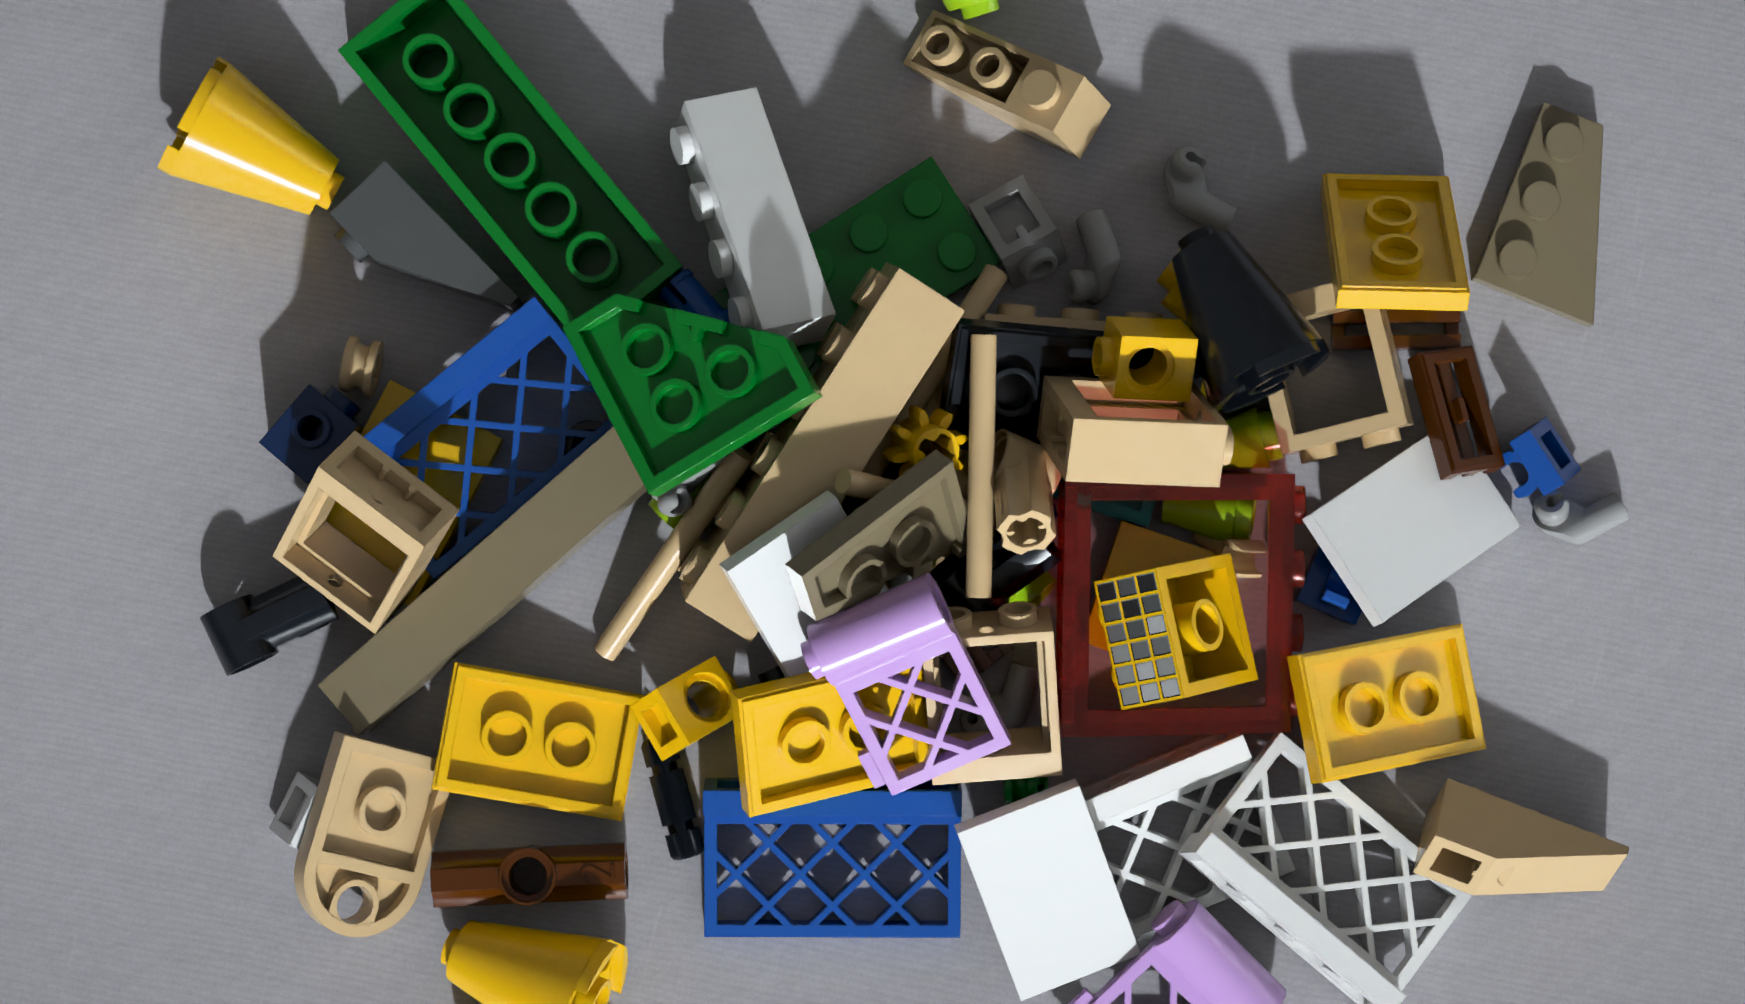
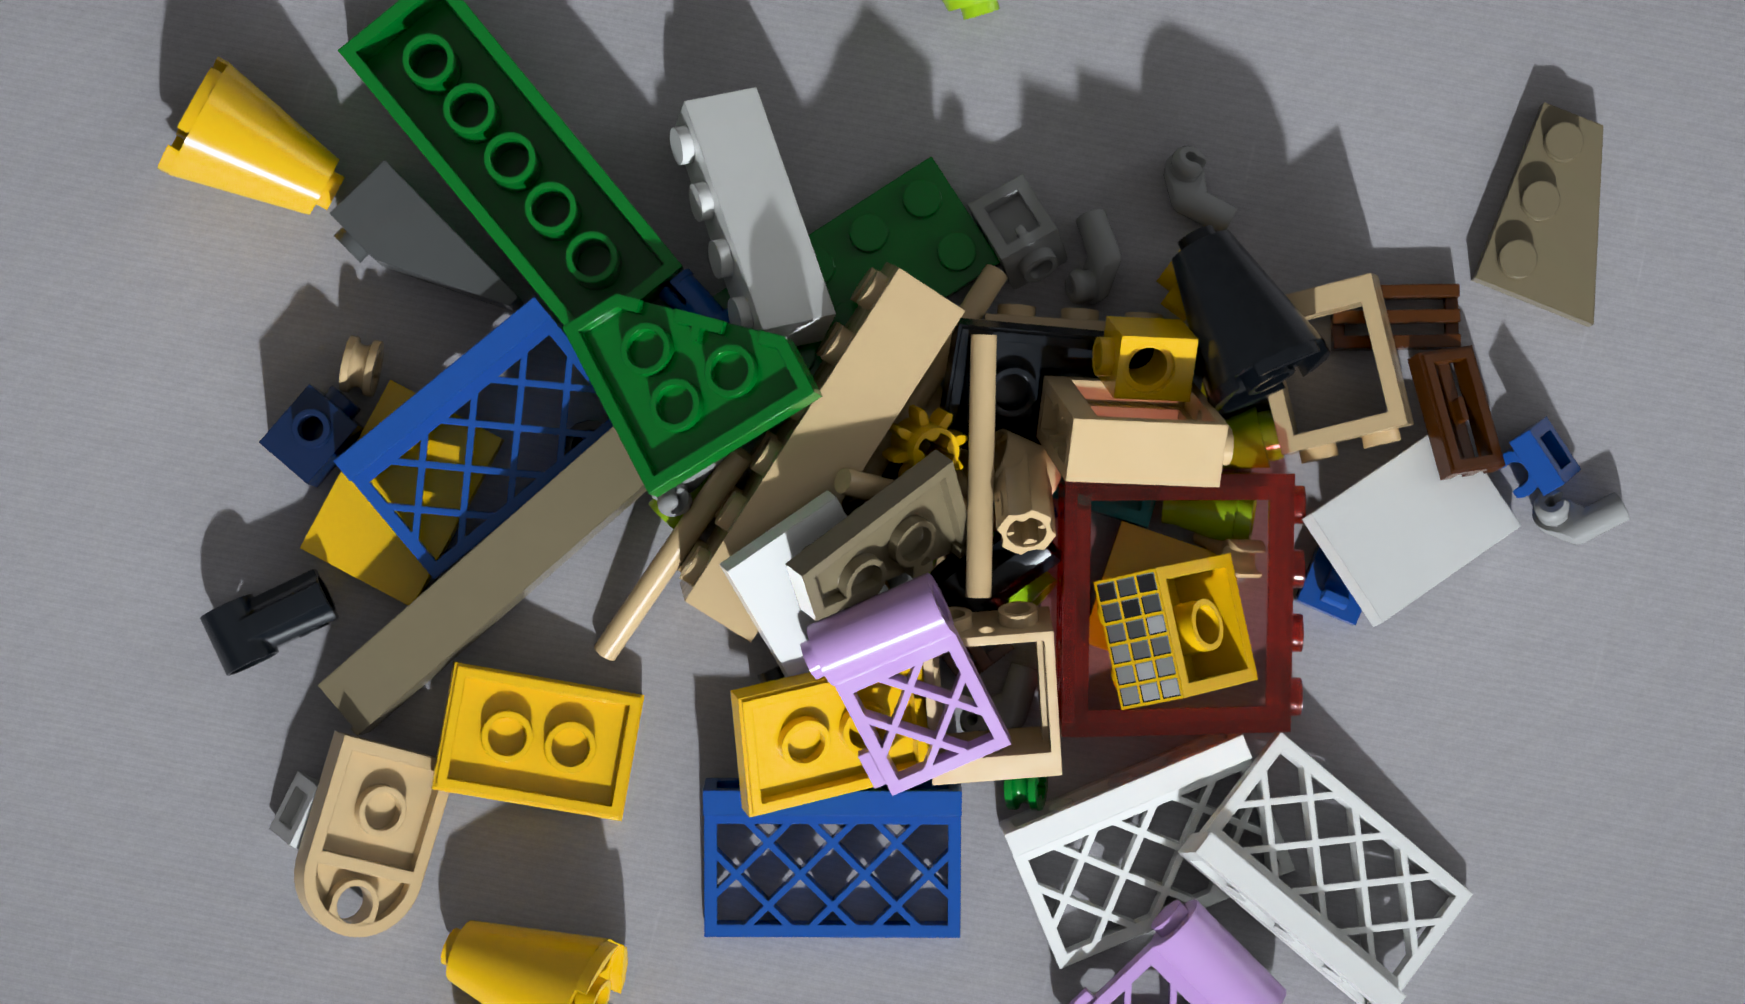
tan window [272,431,460,634] -> none
reddish brown piece [430,842,629,908] -> none
yellow brick [630,656,738,761] -> none
black axle [641,739,704,860] -> none
tan slope [902,9,1111,159] -> none
white tile [954,778,1140,1001] -> none
yellow tile [1287,623,1487,784] -> none
yellow tile [1320,173,1470,311] -> none
tan slope [1413,778,1629,895] -> none

